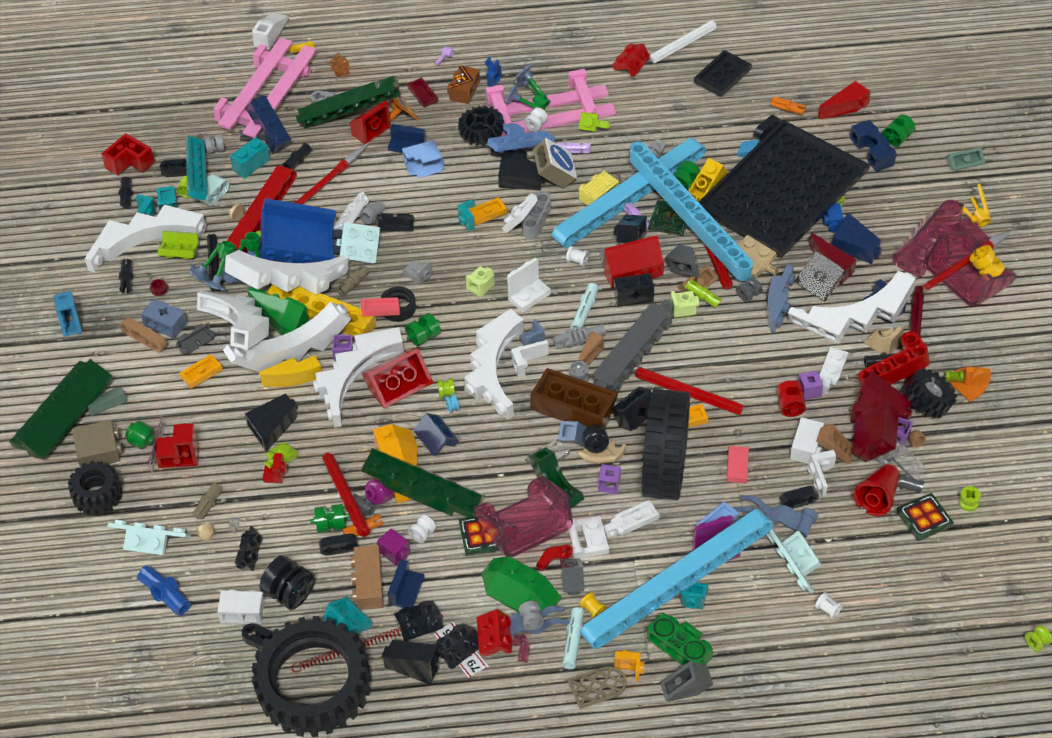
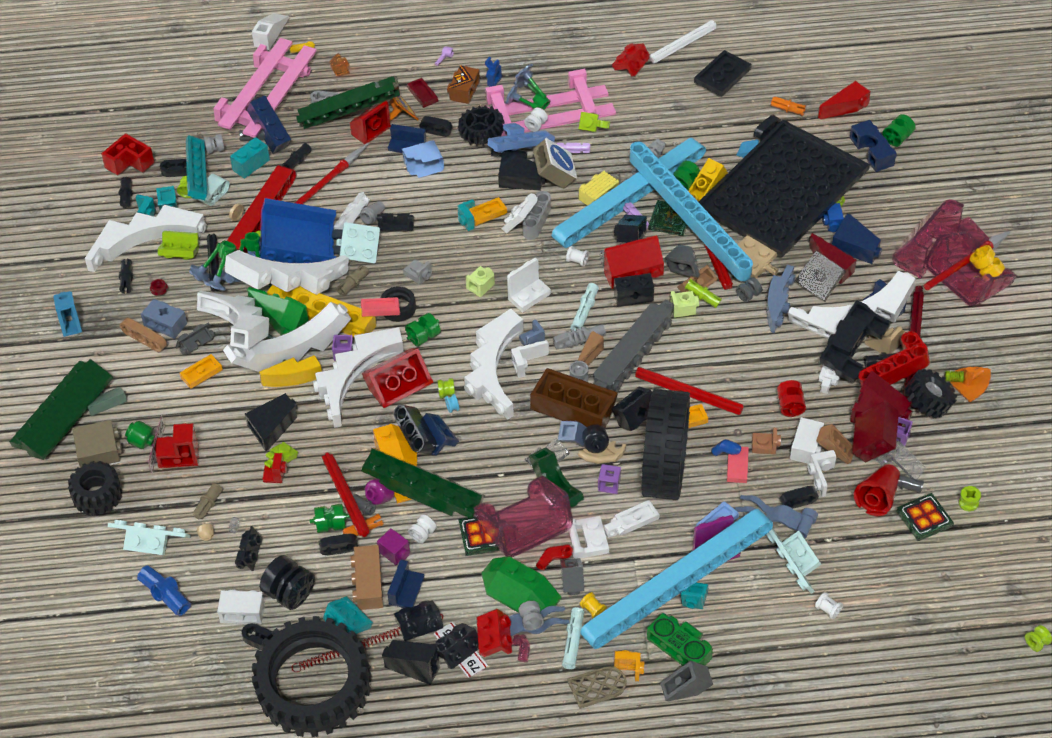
medium lavender piece [798,371,823,400] -> none
medium nougat hinge [909,430,926,447] -> none
sand green slope [945,147,986,171] -> none
yellow plant [957,184,991,227] -> none
none -> black beam [394,405,437,454]
none -> black beam [419,116,453,137]
none -> blue arm [711,439,741,456]
none -> nougat bracket [752,427,781,454]
none -> black bracket [820,300,890,383]

